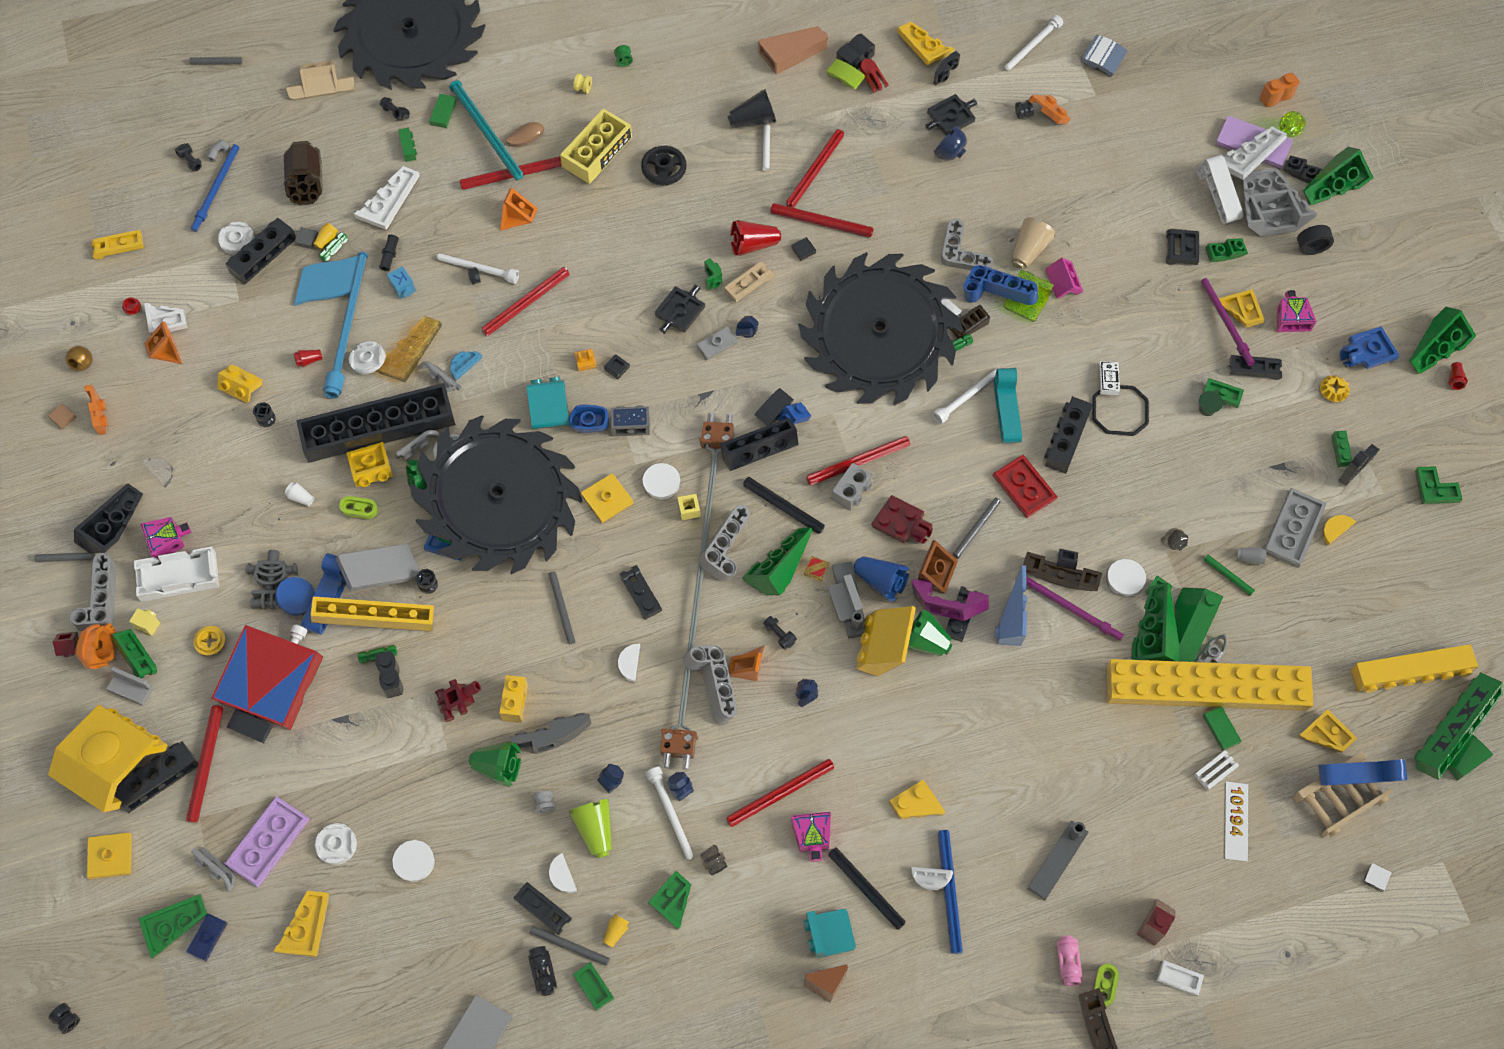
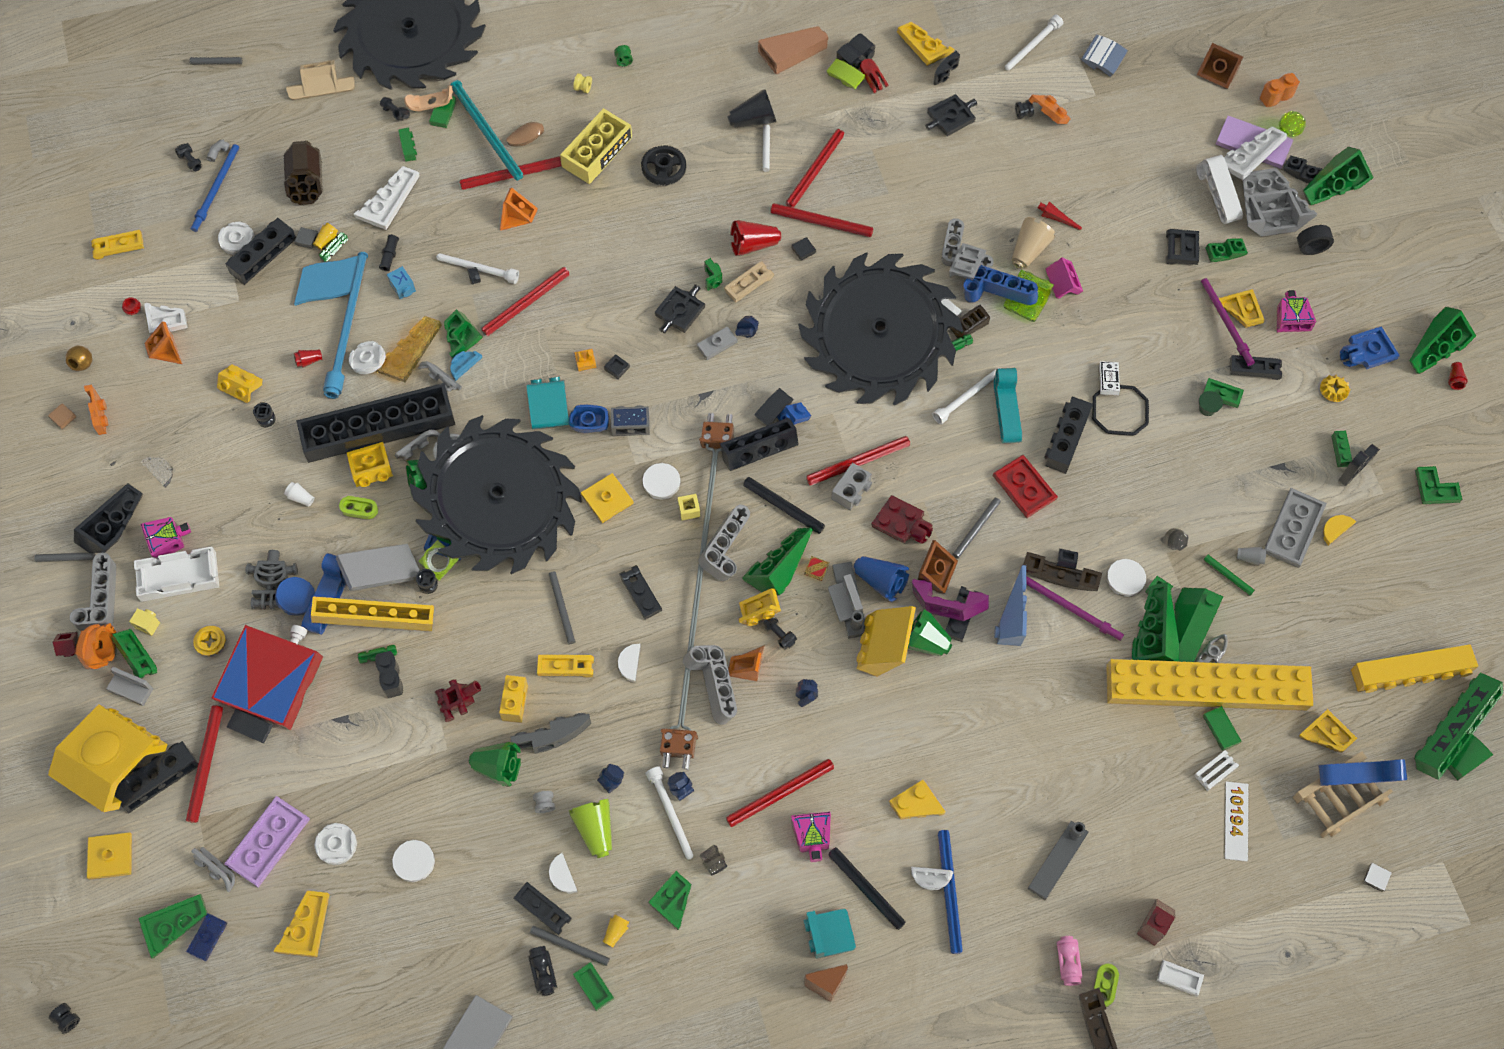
dark blue cylinder [934,125,967,161] -> none
none -> light nougat piece [404,85,453,111]
none -> lime piece [418,540,459,581]
none -> green slope [444,309,483,358]
none -> yellow plate [537,655,594,678]
none -> yellow bracket [739,588,781,626]
none -> light grey piece [949,243,986,280]
none -> red piece [1038,201,1082,230]
none -> dark orange slope [1197,43,1244,89]

